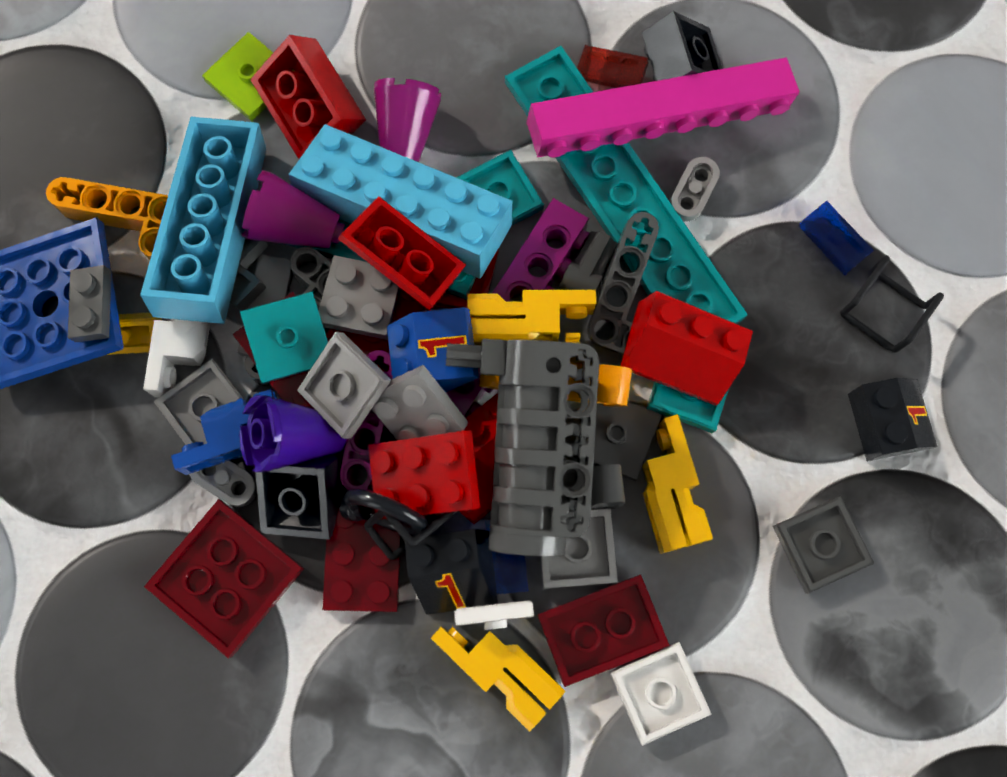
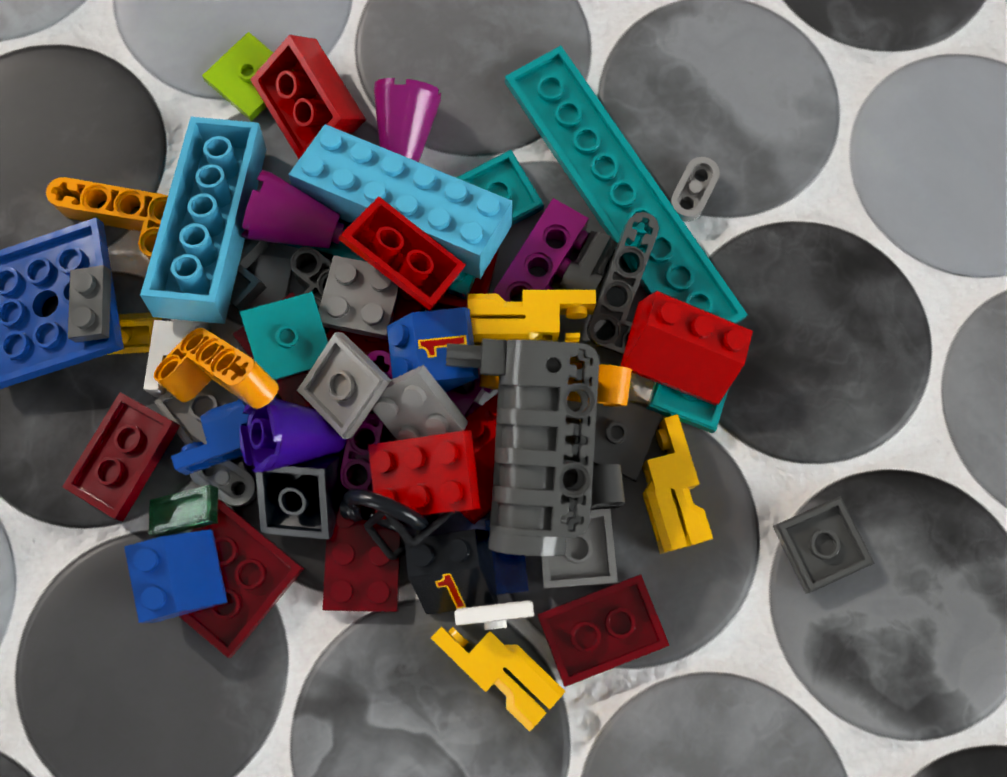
dark pink brick [527,57,800,158] -> none
clear red plate [577,45,649,88] -> none
white plate [610,642,712,746] -> none
slope [642,11,723,81] -> none
clear blue plate [798,201,874,275] -> none
black piece [840,255,944,353] -> none
black slope [848,378,937,462] -> none
none -> dark red plate [62,392,180,522]
none -> blue slope [124,529,228,623]
none -> clear green tile [148,485,218,537]
none -> light orange beam [154,327,278,409]

